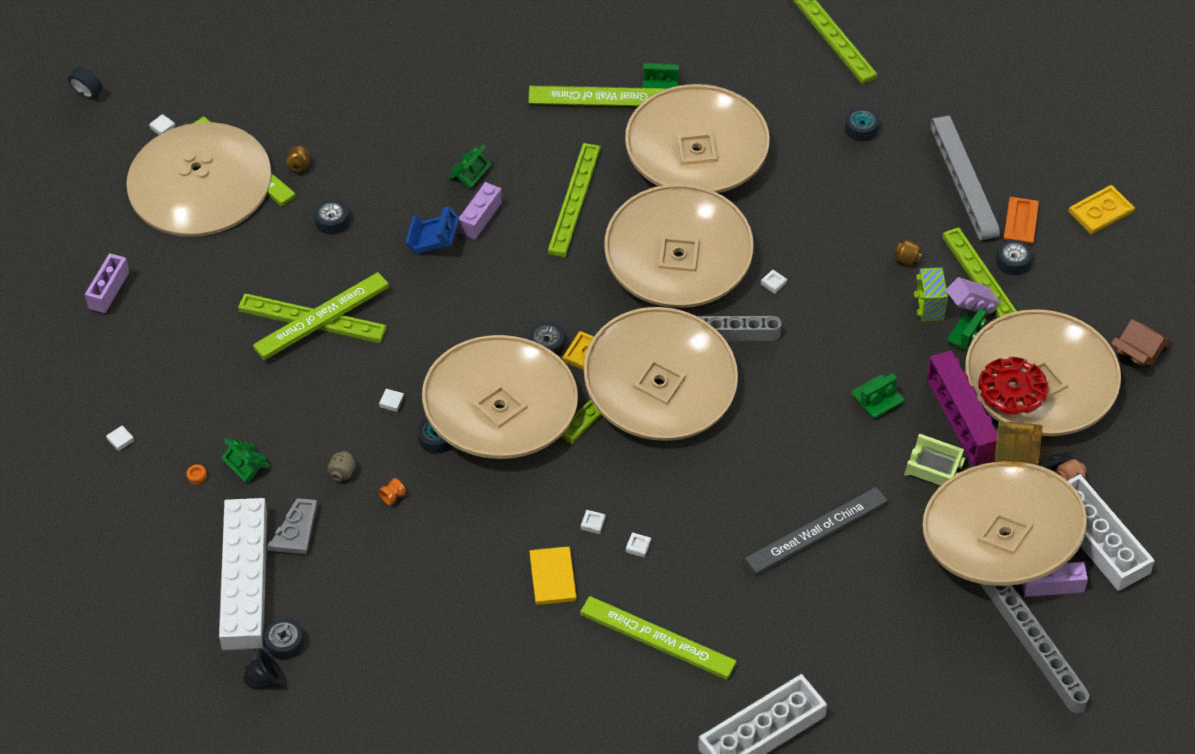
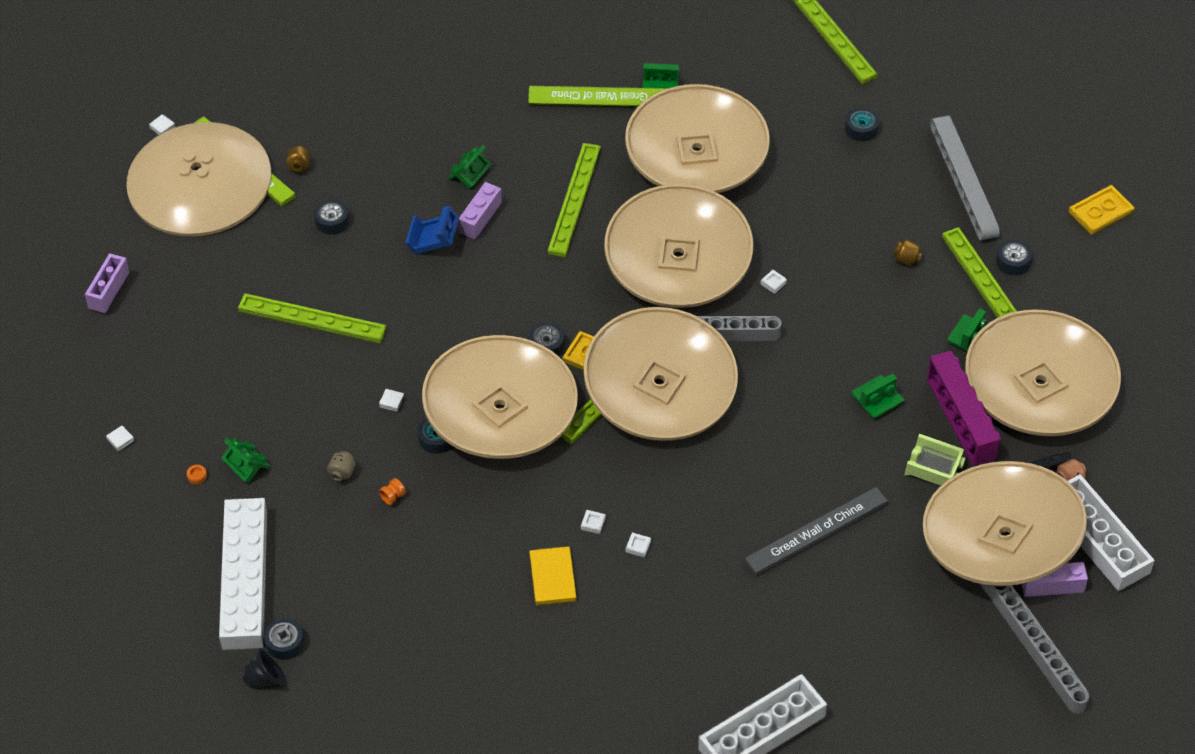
black wheel [68,67,103,99] -> none
lime tile [253,272,389,360] -> none
light grey wing [267,498,317,554] -> none
lime tile [580,596,737,680] -> none
lime container [914,268,948,322] -> none
lavender brick [946,277,1000,315] -> none
red plate [978,357,1049,415] -> none
clear yellow brick [995,421,1043,464] -> none
orange piece [1004,197,1039,245] -> none
dark orange bracket [1111,319,1172,366] -> none

